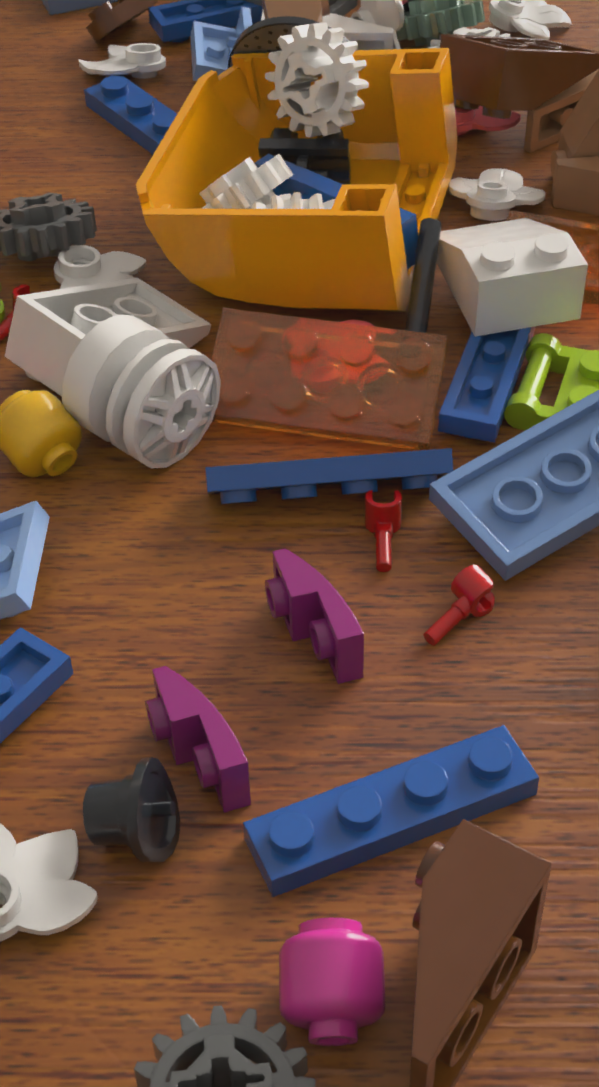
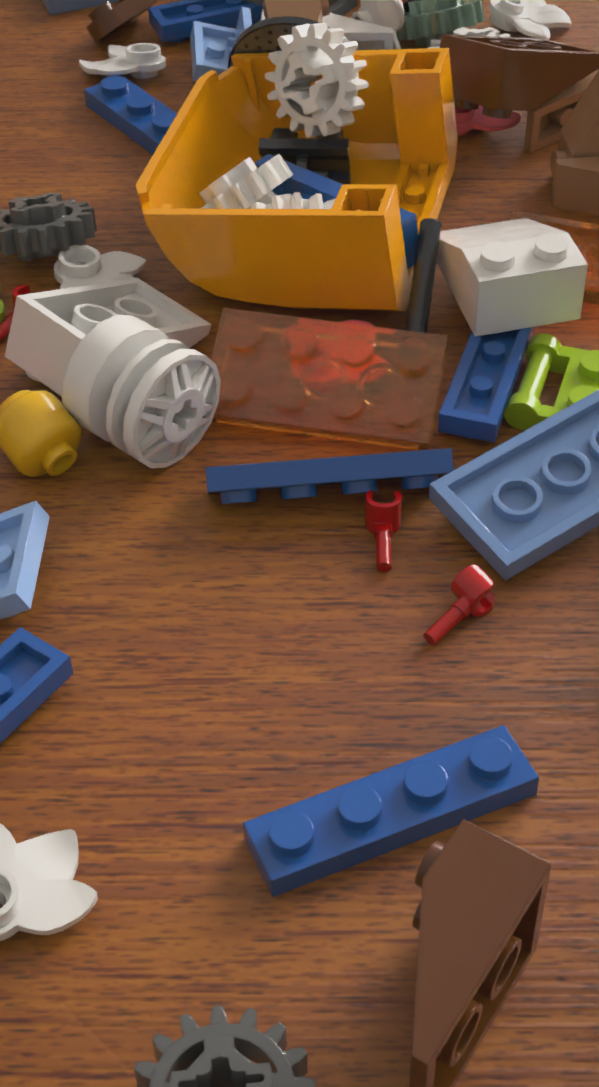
black piece [83,757,180,862] -> none
magenta slope [145,666,251,813] -> none
magenta slope [265,548,364,684] -> none
dark pink head [279,917,386,1046] -> none
white plate [449,168,546,221] -> none

